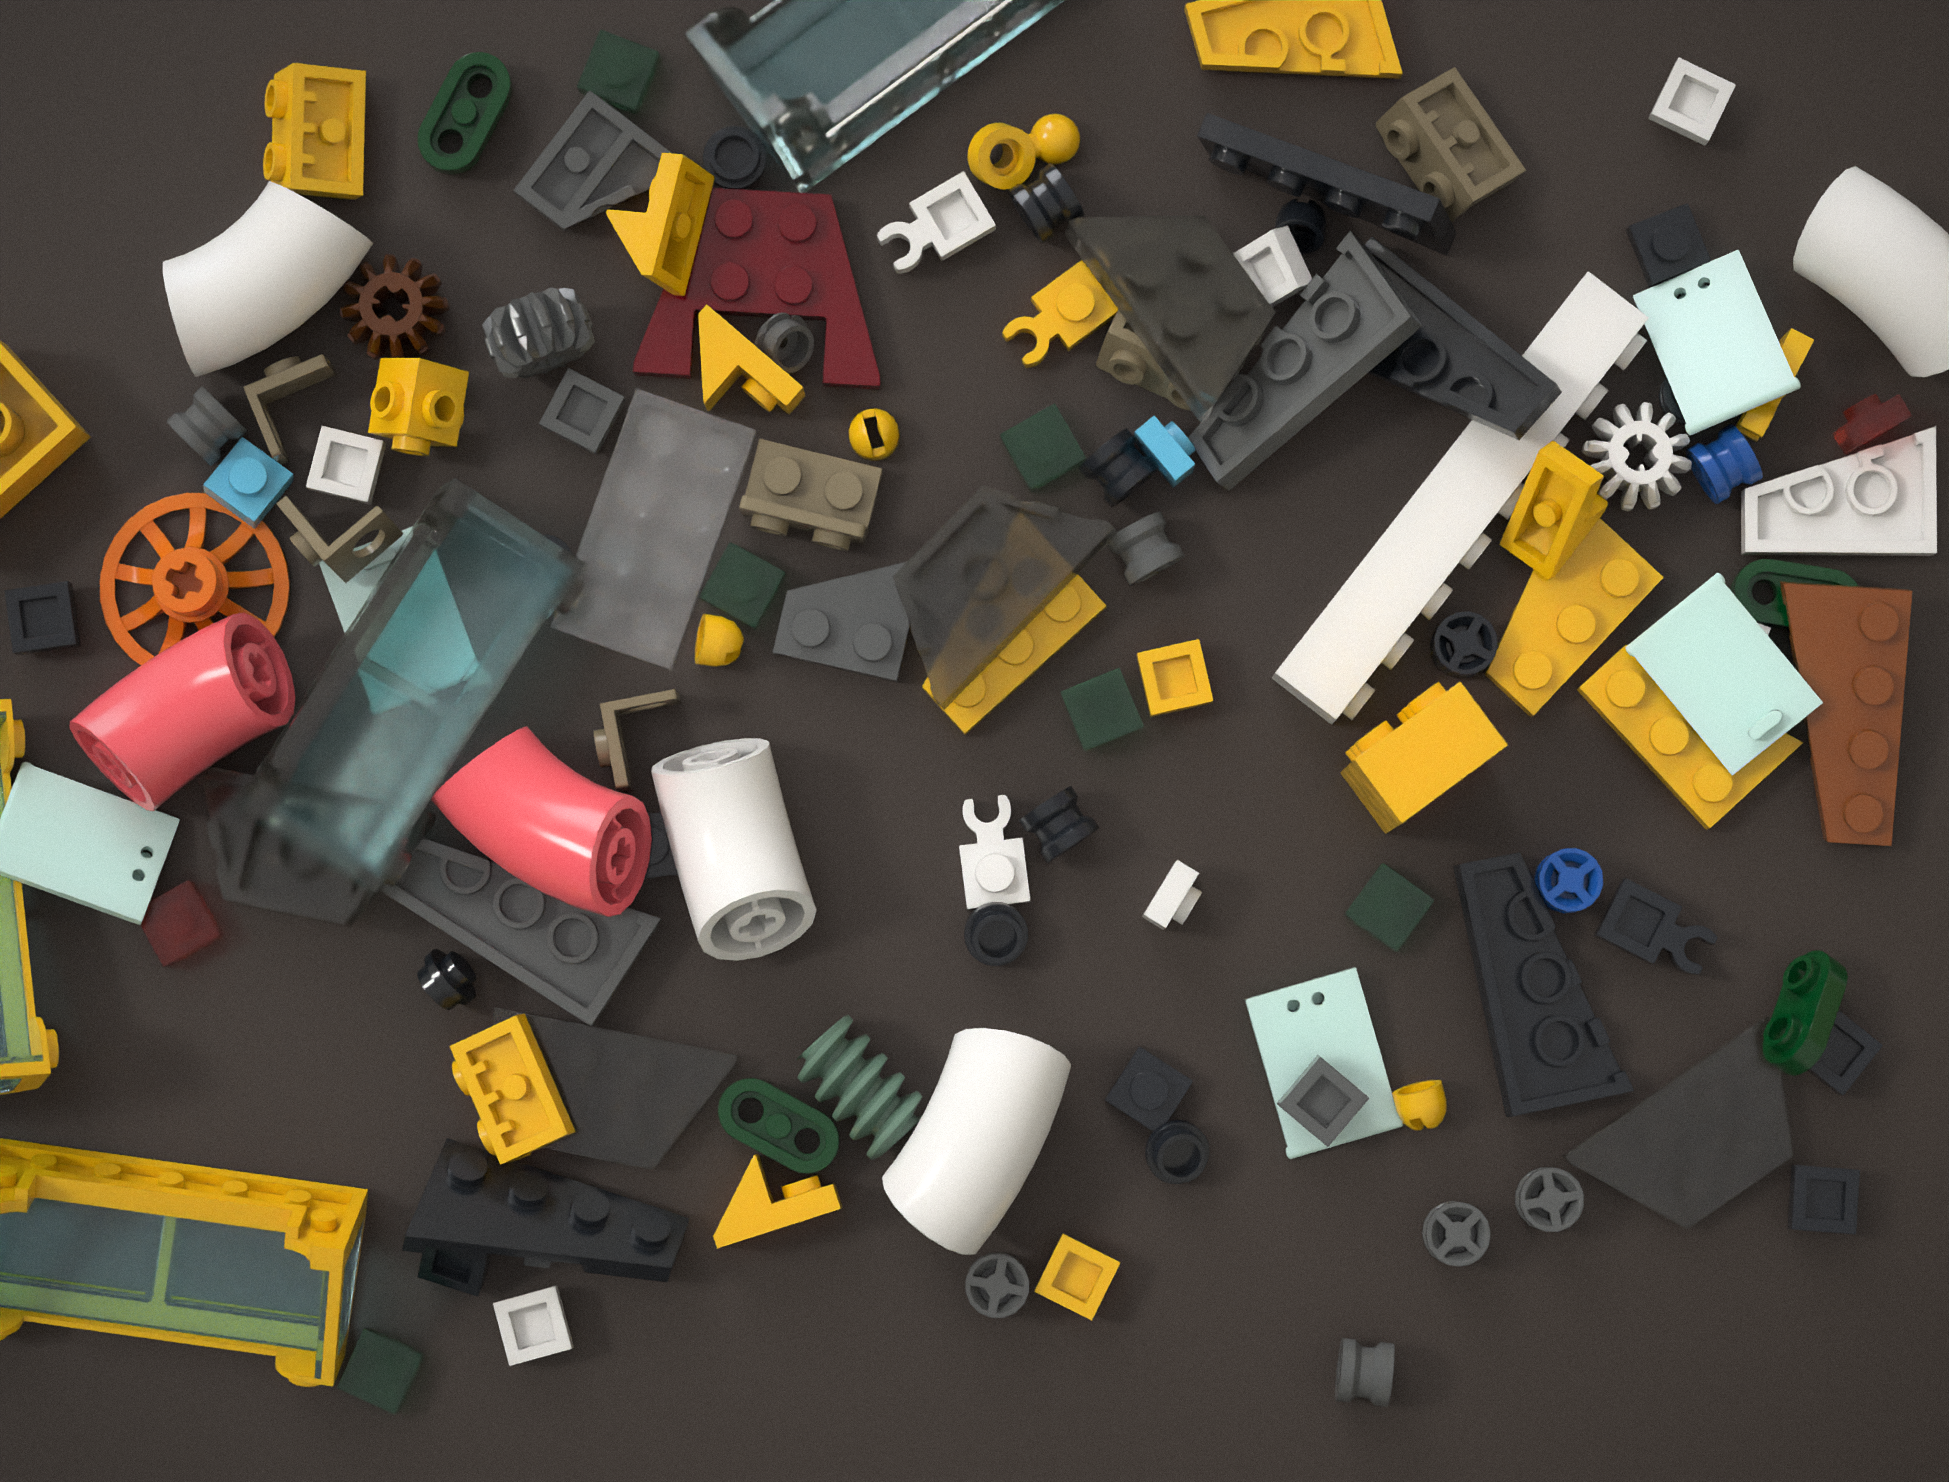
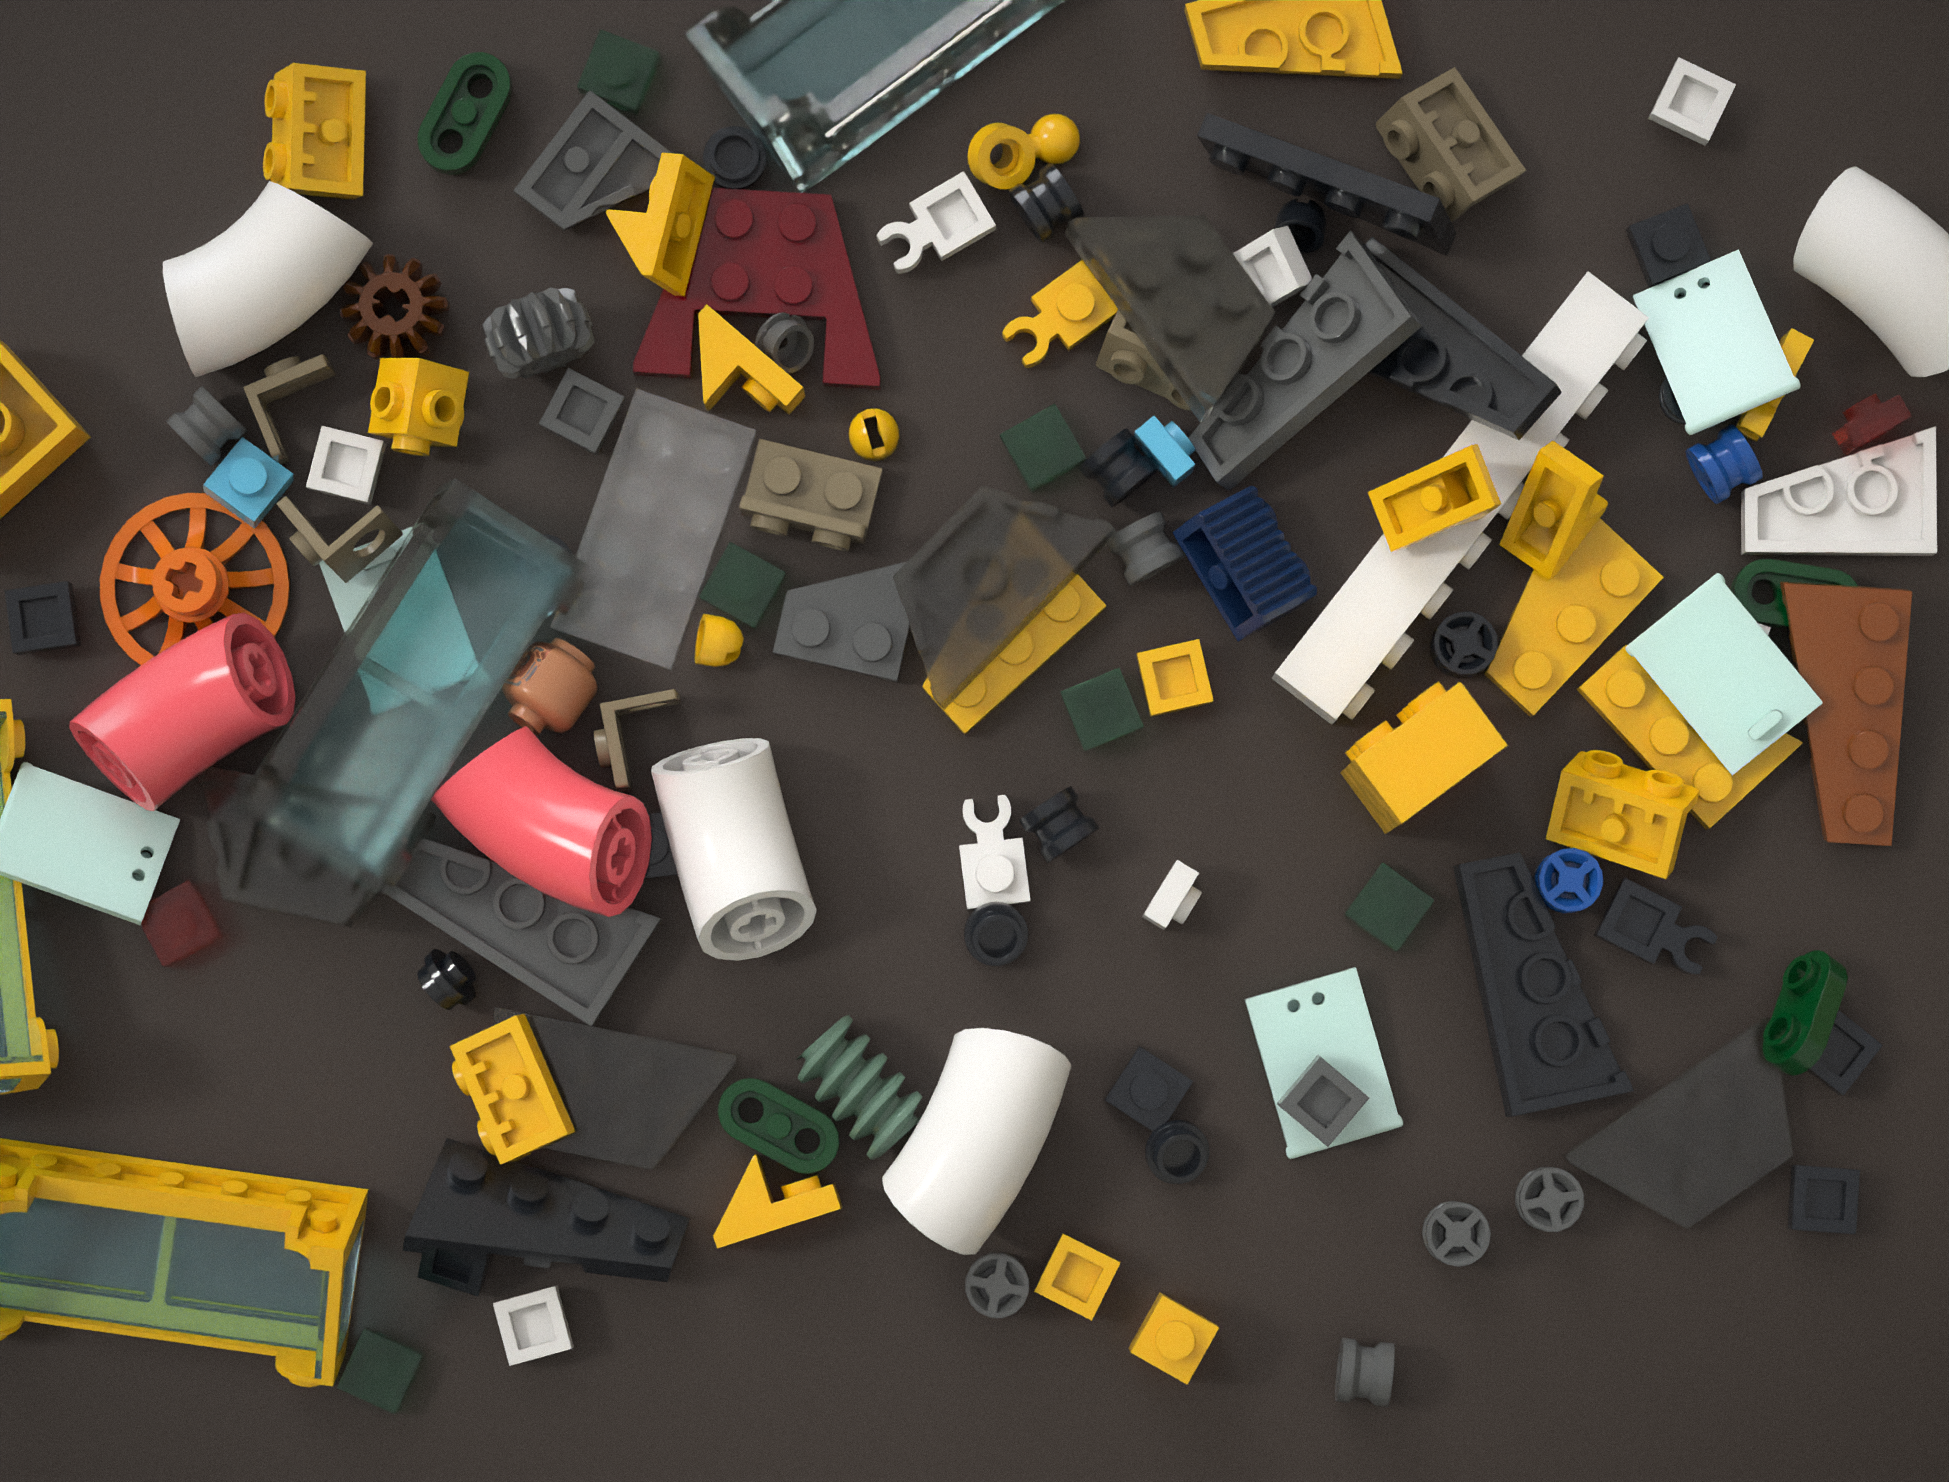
yellow hinge [1392,1080,1447,1131] -> none
white gear [1582,402,1692,511] -> none
none -> nougat head [502,638,598,736]
none -> yellow brick [1129,1292,1219,1384]
none -> dark blue brick [1172,486,1317,642]
none -> yellow slope [1368,444,1501,552]
none -> yellow bracket [1546,750,1700,879]

